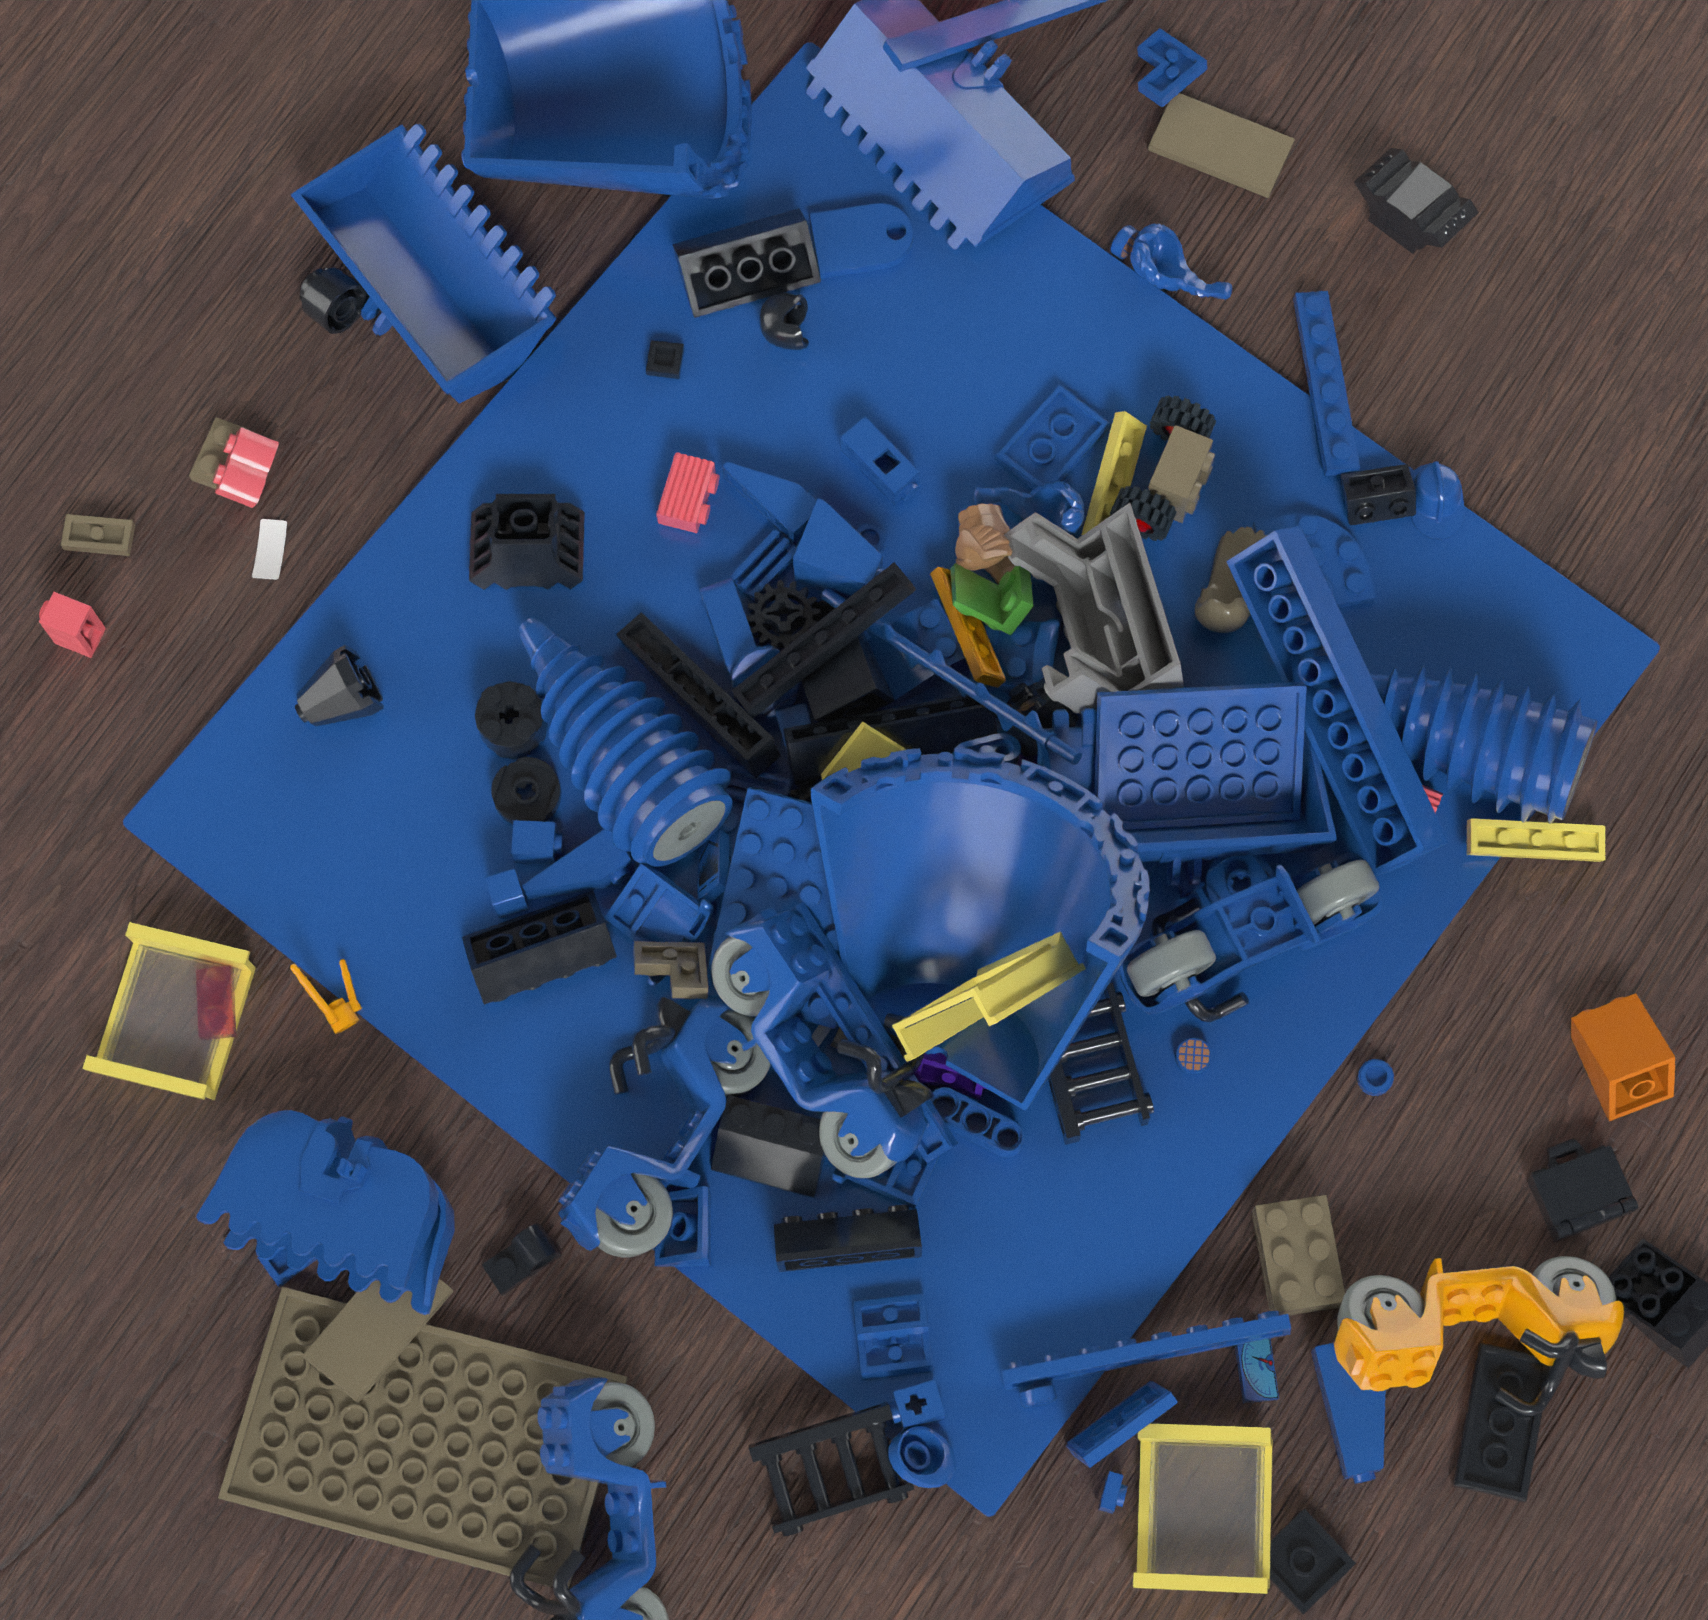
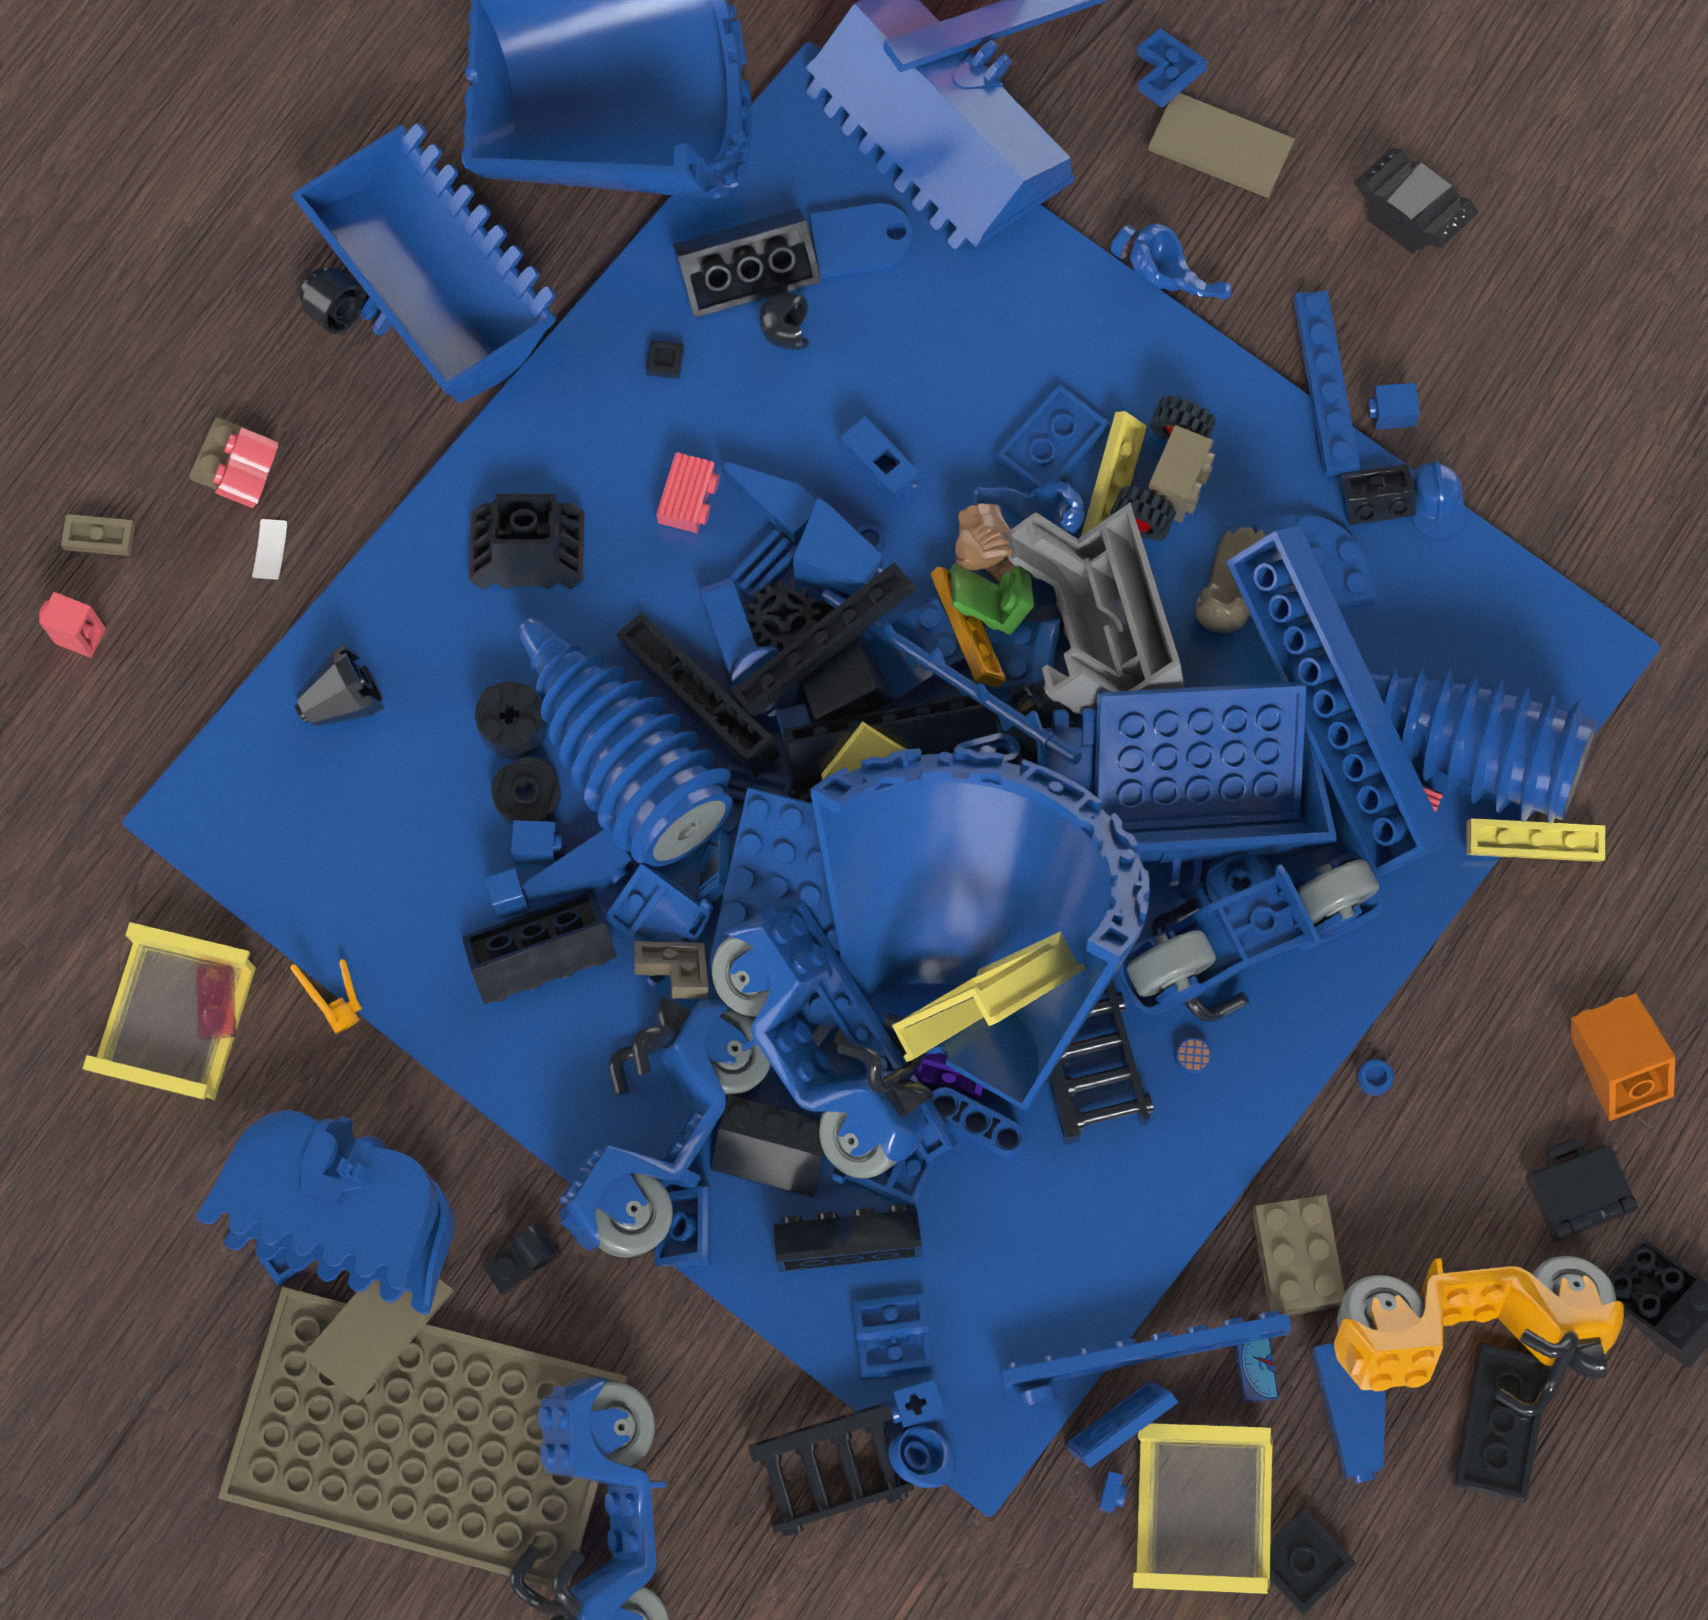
none -> blue brick [1367,383,1420,430]

